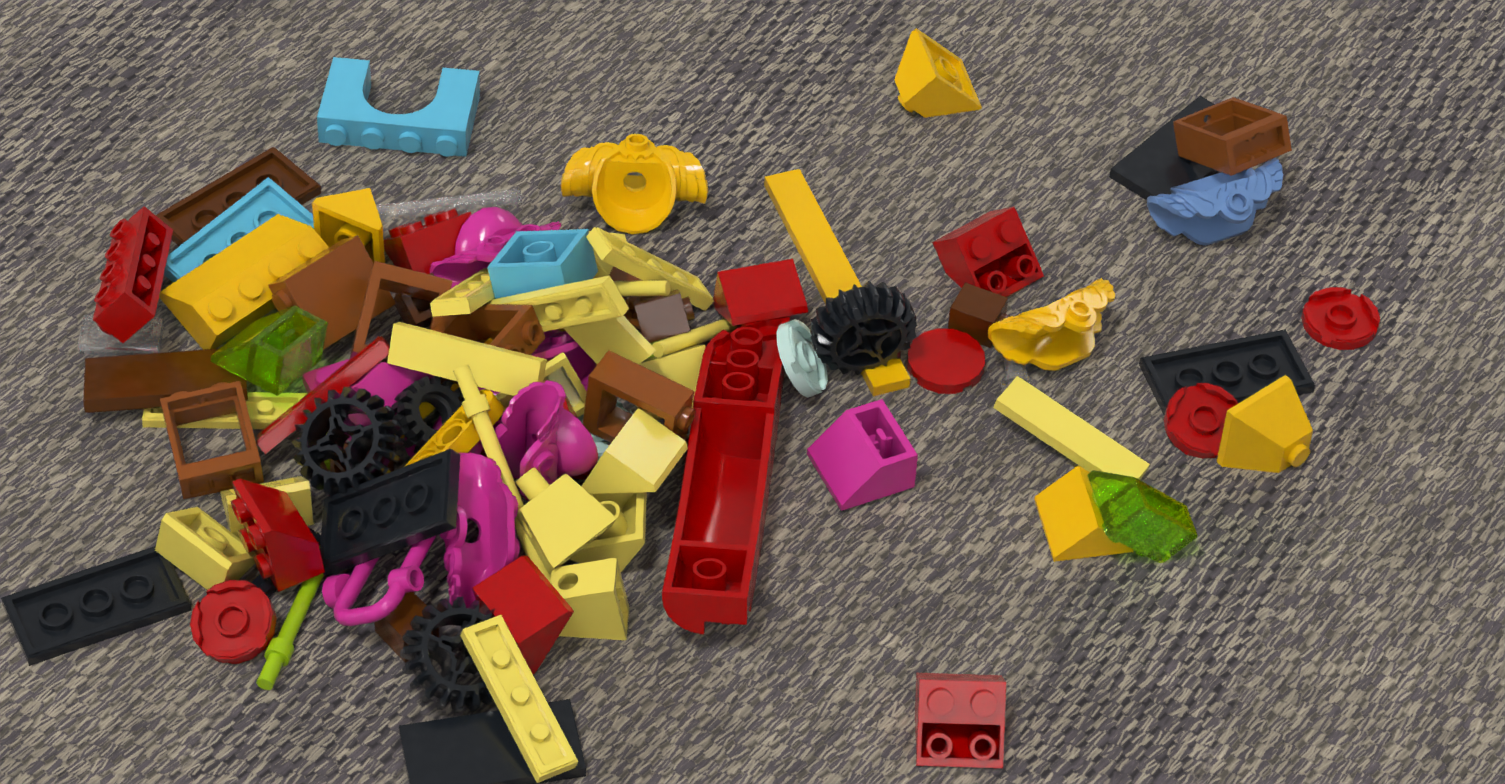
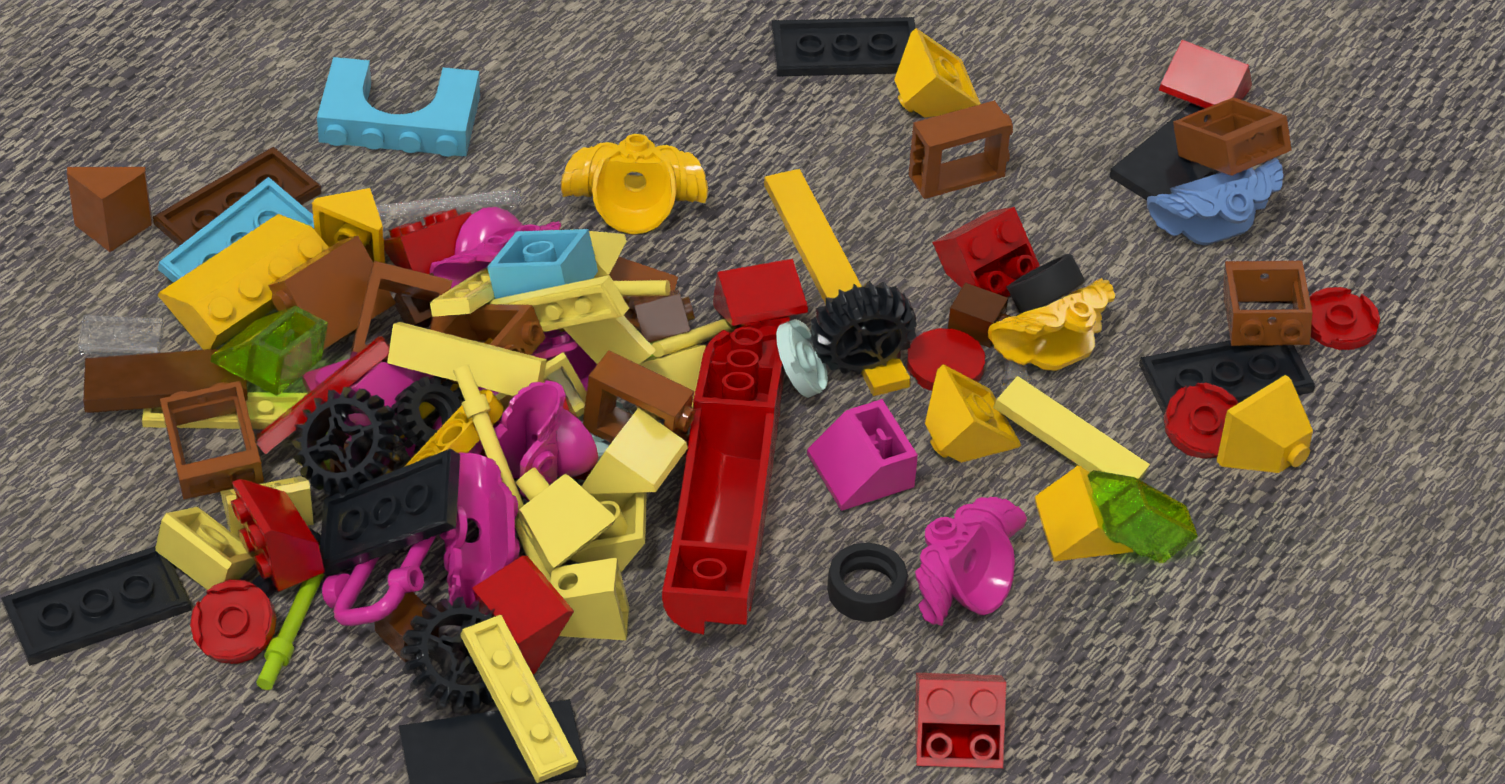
red brick [93,206,173,343] -> none
light yellow tile [586,227,714,311] -> none
none -> dark orange slope [67,167,152,252]
none -> black tile [771,17,916,77]
none -> black tyre [827,542,908,622]
none -> dark orange window [908,100,1013,199]
none -> dark pink piece [915,497,1027,626]
none -> yellow slope [925,364,1021,463]
none -> black tyre [1007,253,1085,313]
none -> slope [1159,40,1252,108]
none -> dark orange window [1223,261,1312,346]

